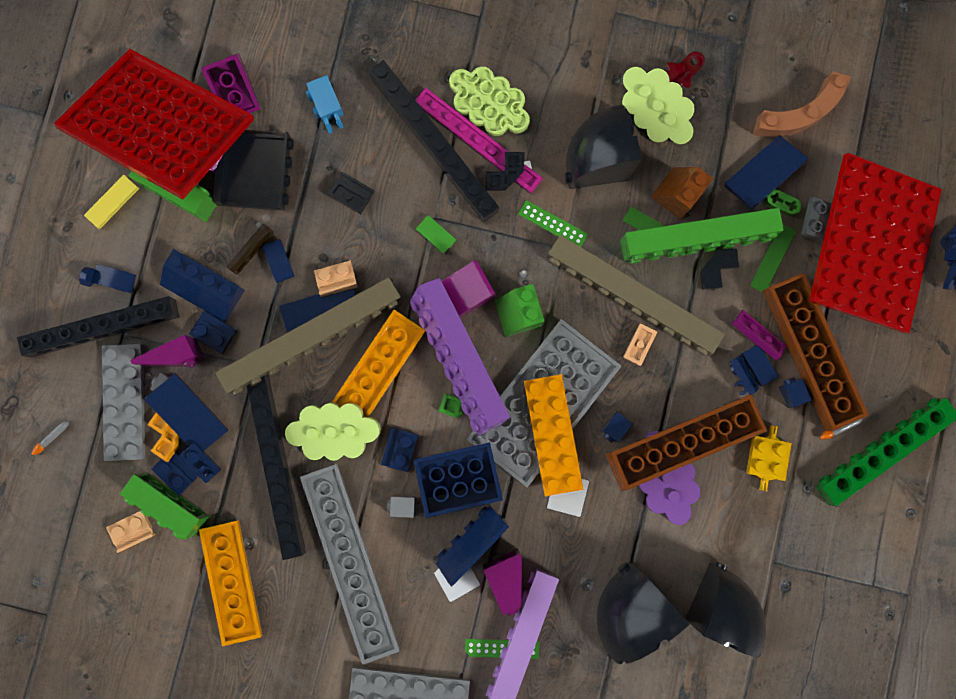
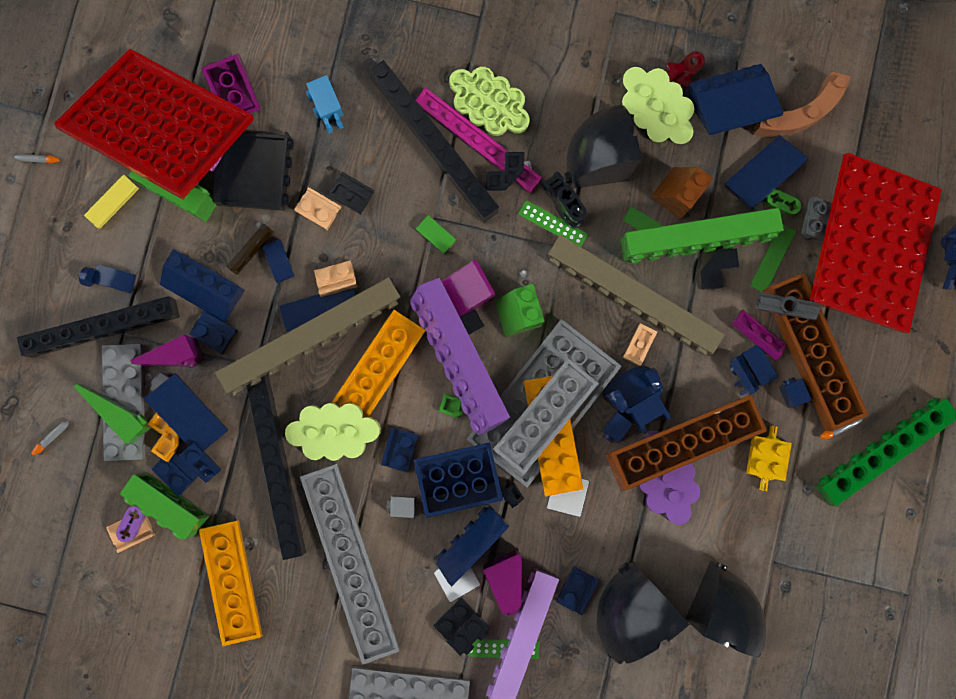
none -> light grey piece [14,154,60,164]
none -> bright green slope [73,384,150,444]
none -> medium lavender beam [116,506,146,542]
none -> light nougat plate [294,187,341,230]
none -> black plate [433,597,489,656]
none -> black tile [460,309,484,335]
none -> light grey plate [493,358,599,475]
none -> black plate [502,482,525,508]
none -> black piece [541,171,587,229]
none -> dark blue plate [556,566,599,615]
none -> dark blue piece [603,366,671,433]
none -> dark blue slope [689,64,783,135]
none -> dark grey piece [756,292,820,320]

